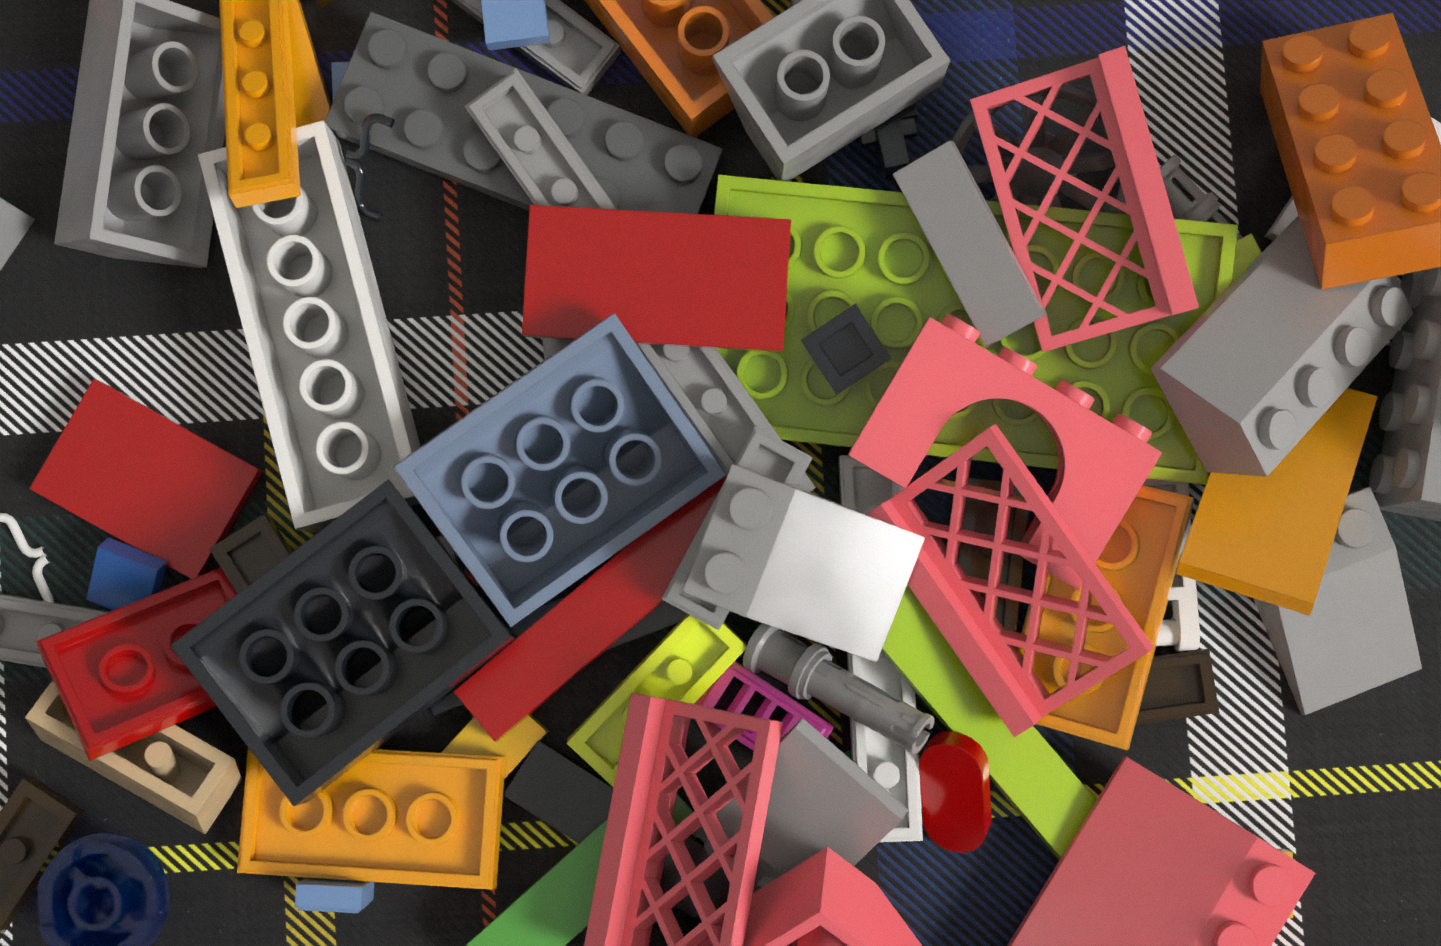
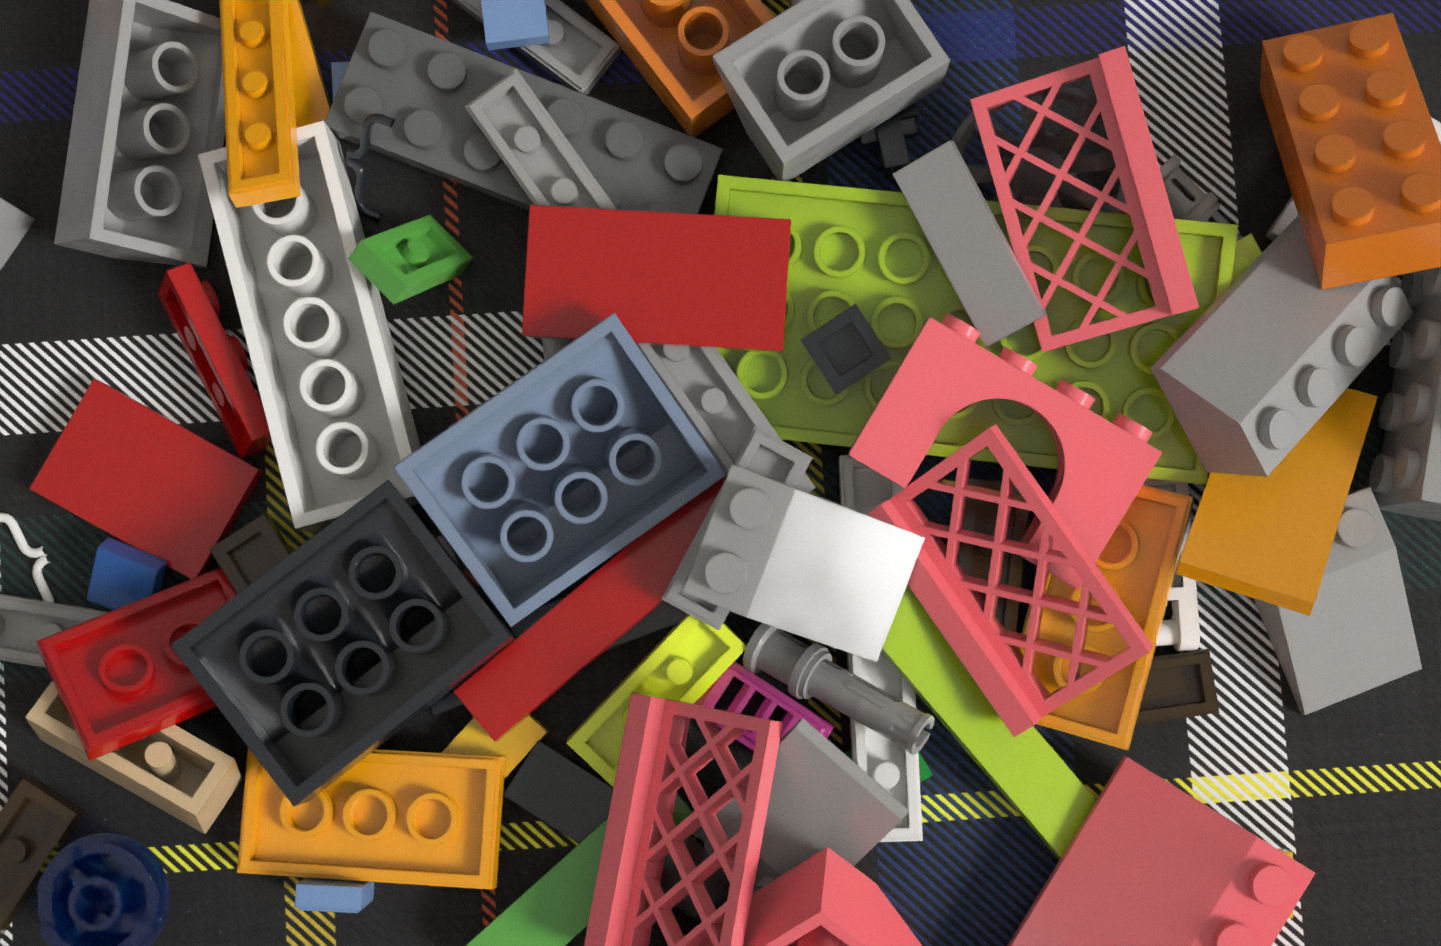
red tile [919,731,992,853] -> none
none -> red plate [158,263,271,459]
none -> bright green plate [348,215,473,304]

